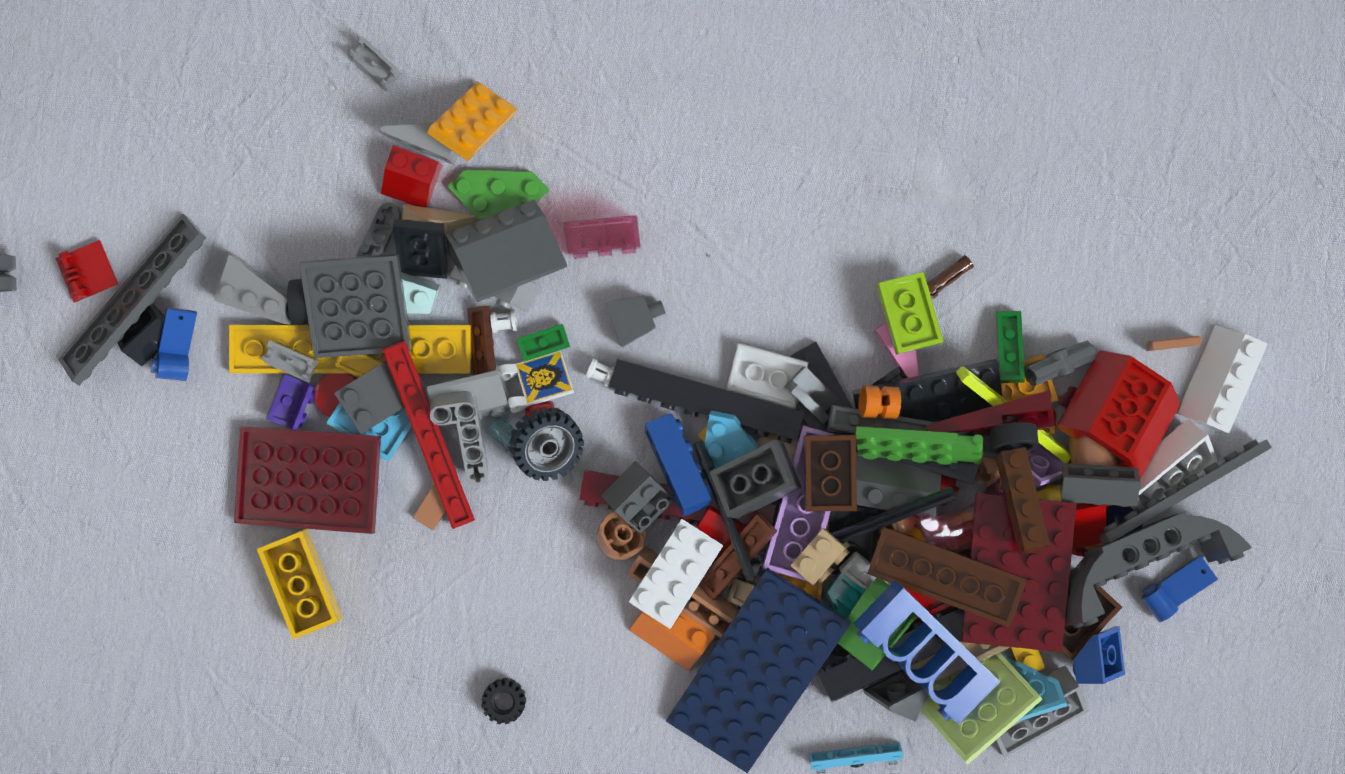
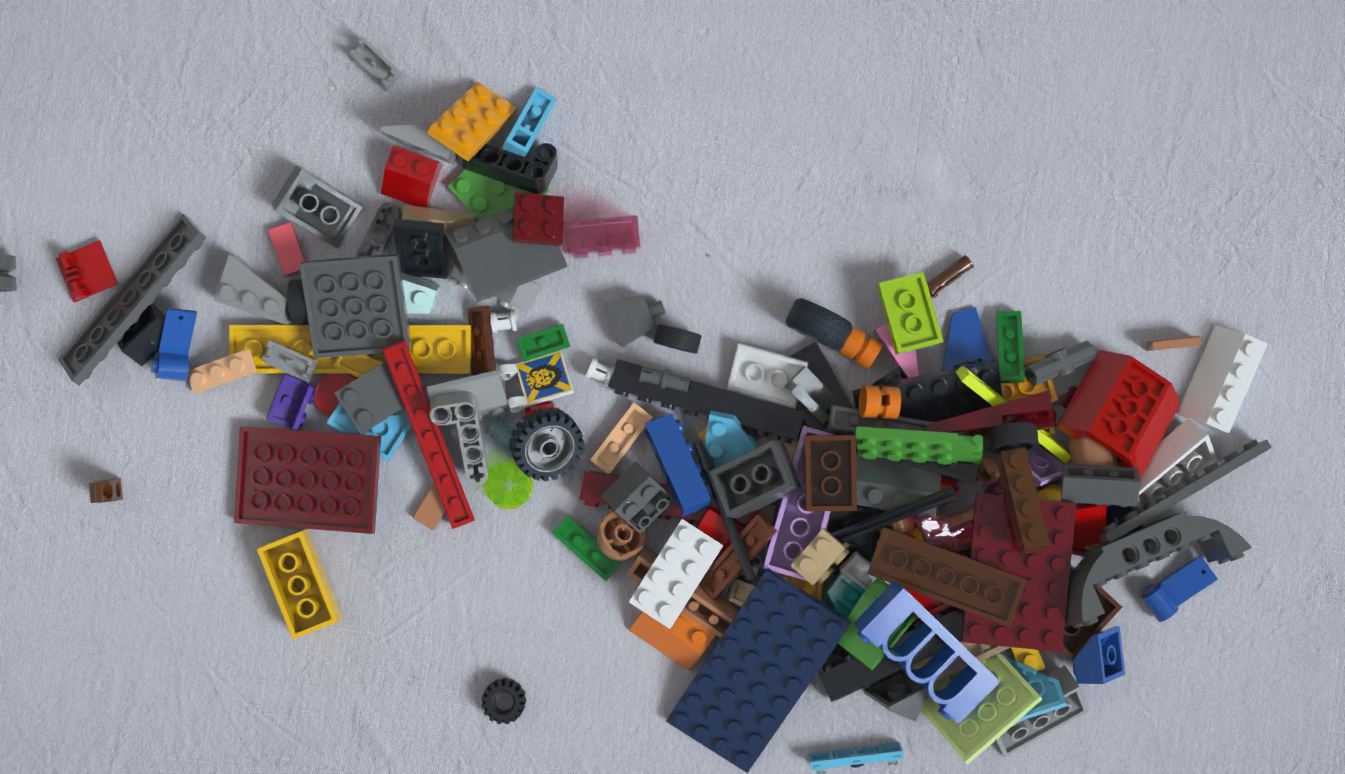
none -> reddish brown leg [88,478,123,503]
none -> light nougat plate [188,349,257,394]
none -> coral tile [268,222,306,276]
none -> dark grey slope [271,165,363,248]
none -> black beam [460,143,558,194]
none -> clear neon green plate [485,461,534,509]
none -> medium azure slope [502,87,557,157]
none -> dark red plate [512,192,564,246]
none -> green plate [552,515,622,581]
none -> light nougat plate [590,402,653,474]
none -> dark grey pin [639,366,691,393]
none -> black tyre [653,324,702,354]
none -> black wheel [785,298,852,351]
none -> orange wheel [838,326,883,370]
none -> blue flag [942,307,992,370]

